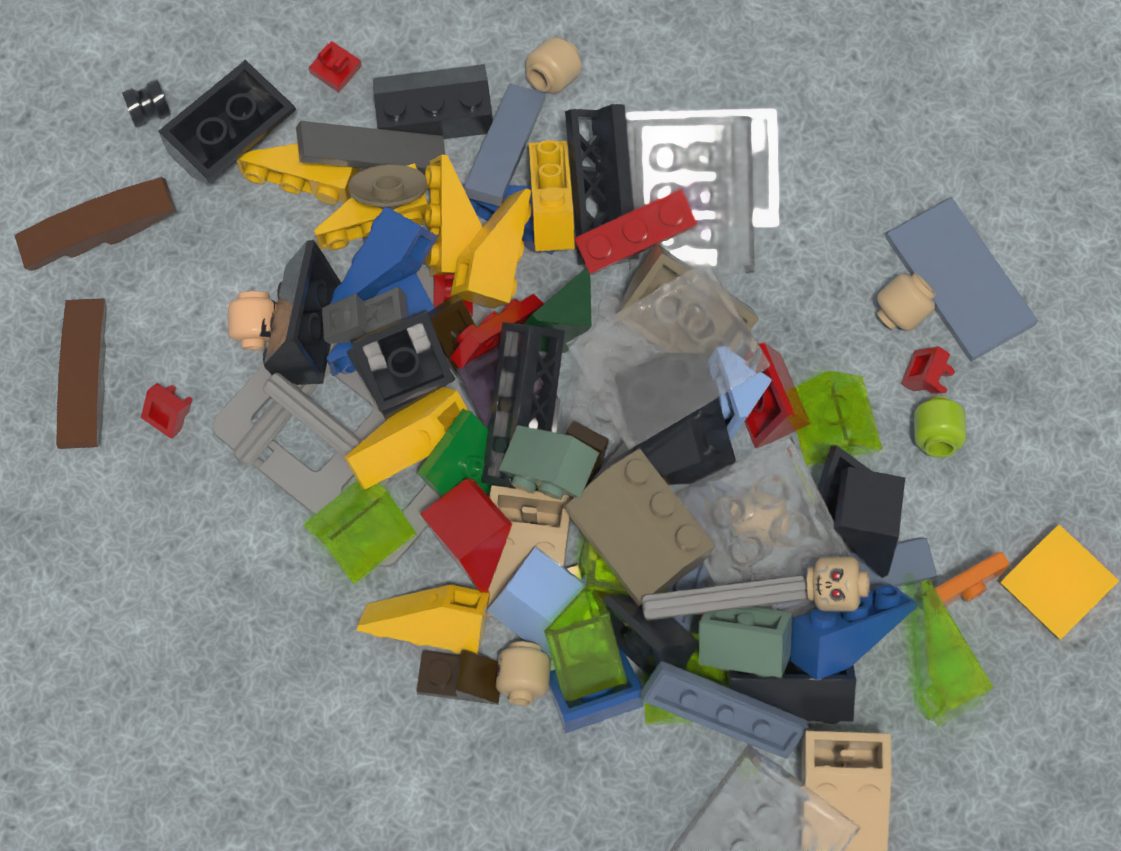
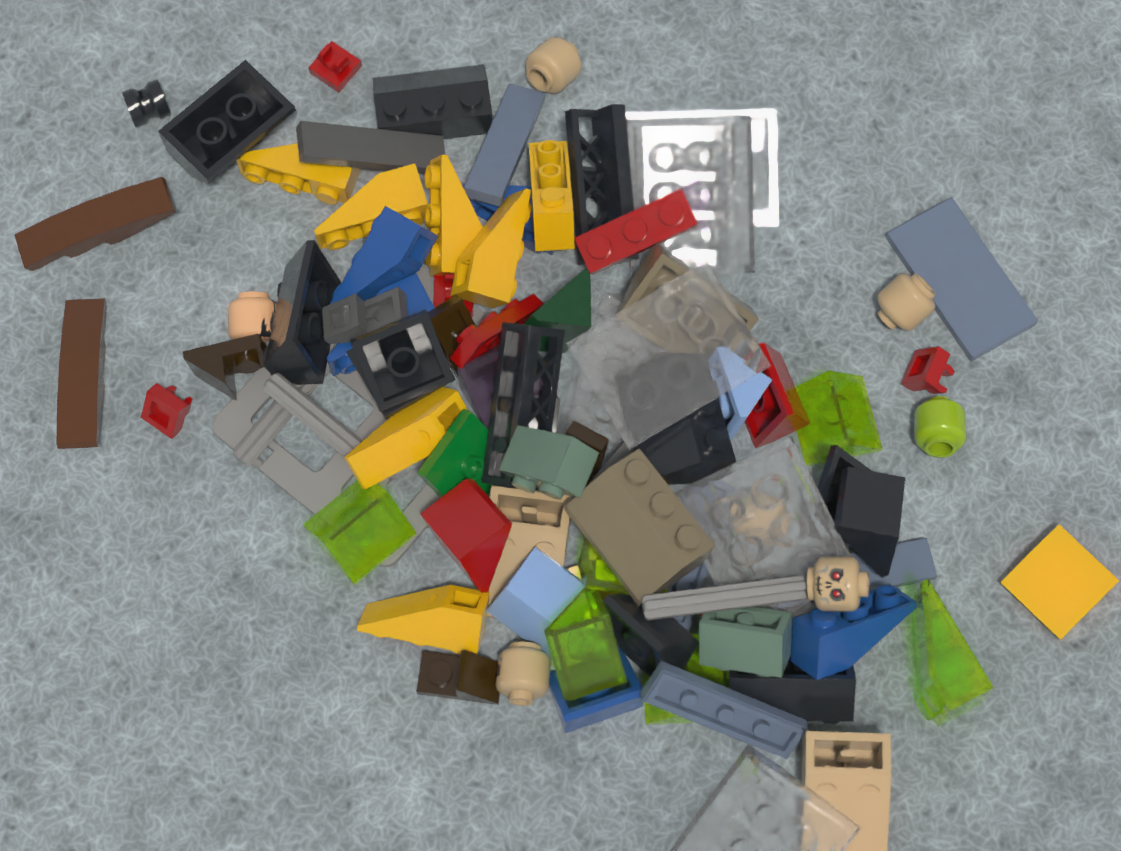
dark tan dish [349,165,427,209] -> none
orange plate [928,552,1010,613] -> none
none -> dark brown slope [183,334,267,400]

